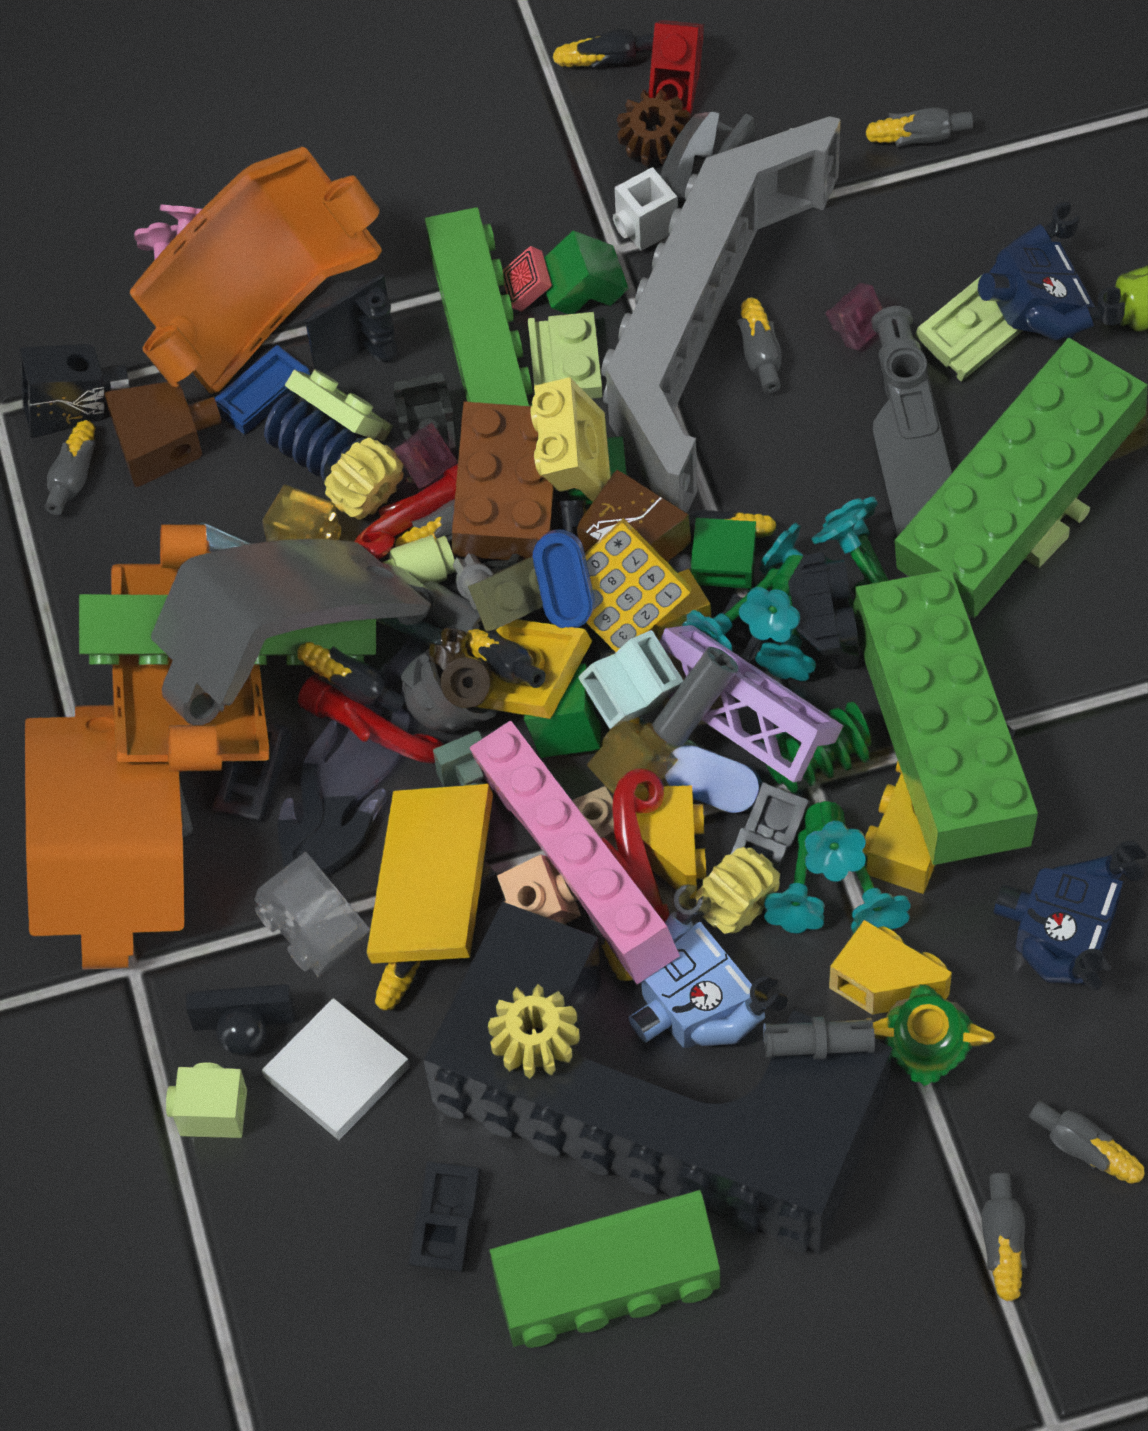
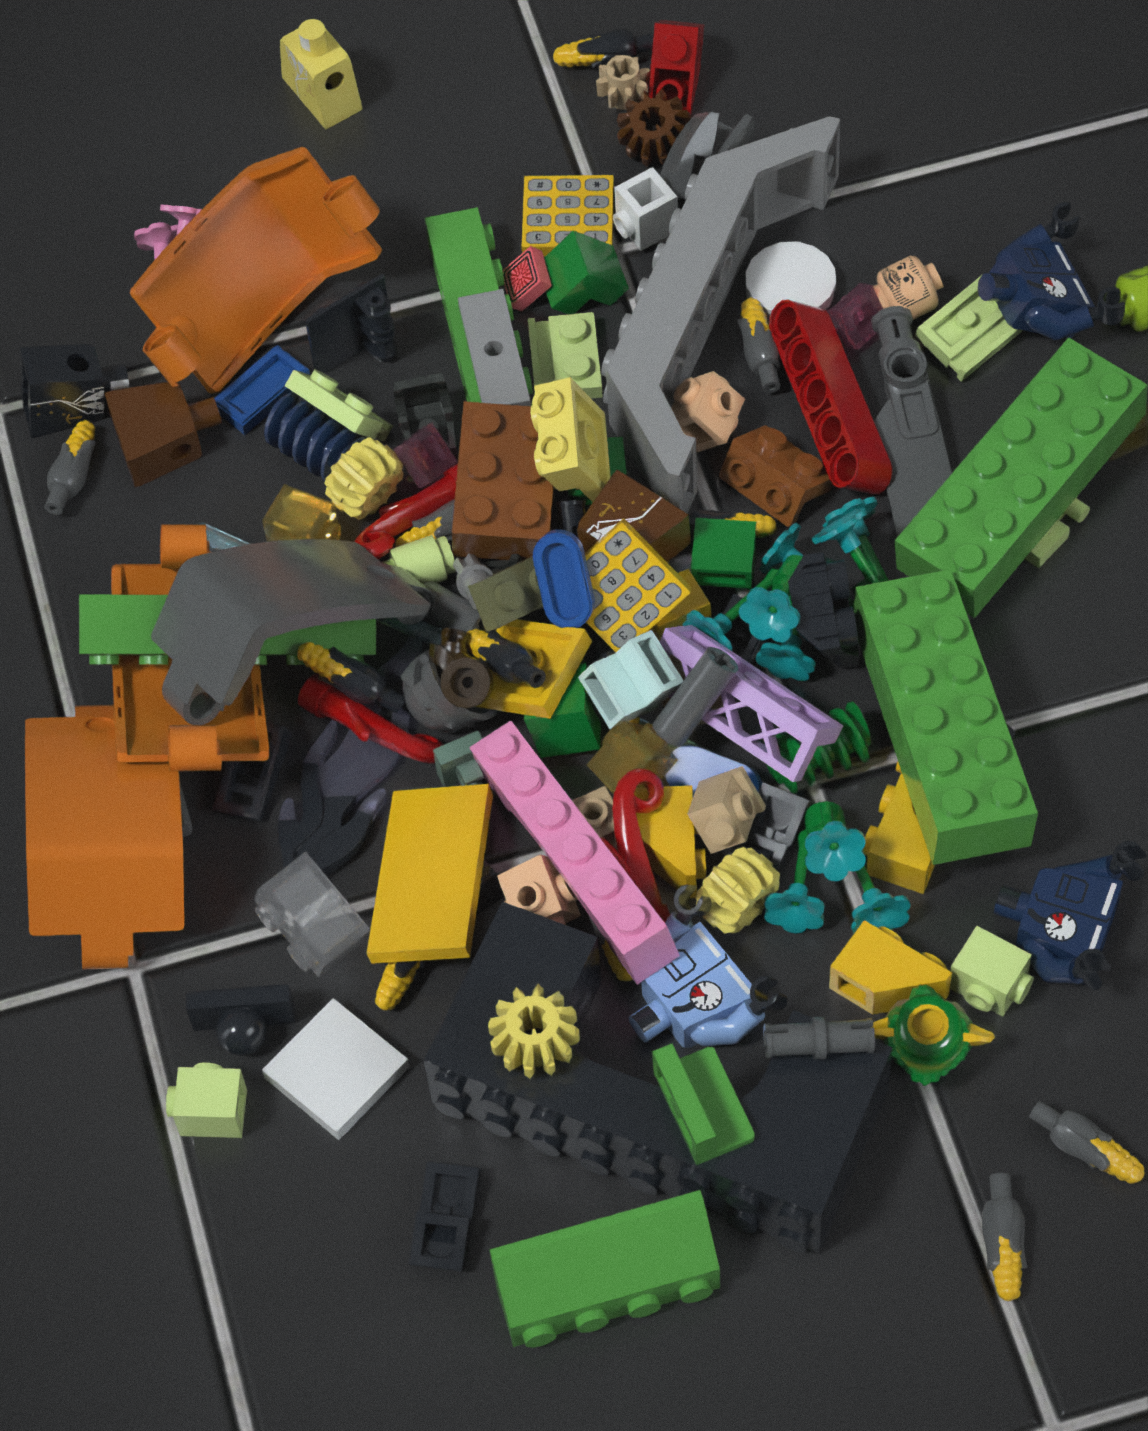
dark grey piece [866,107,973,148] -> none
none -> light yellow torso [280,19,363,130]
none -> light grey tile [458,289,531,406]
none -> tile [522,175,614,257]
none -> tan gear [596,55,650,110]
none -> bright green panel [652,1044,755,1165]
none -> light nougat brick [671,371,745,453]
none -> tan brick [687,766,766,854]
none -> dark orange bracket [719,425,833,527]
none -> white tile [746,242,836,320]
none -> red beam [769,299,892,495]
none -> light nougat head [872,256,944,320]
none -> yellowish green brick [950,926,1034,1017]

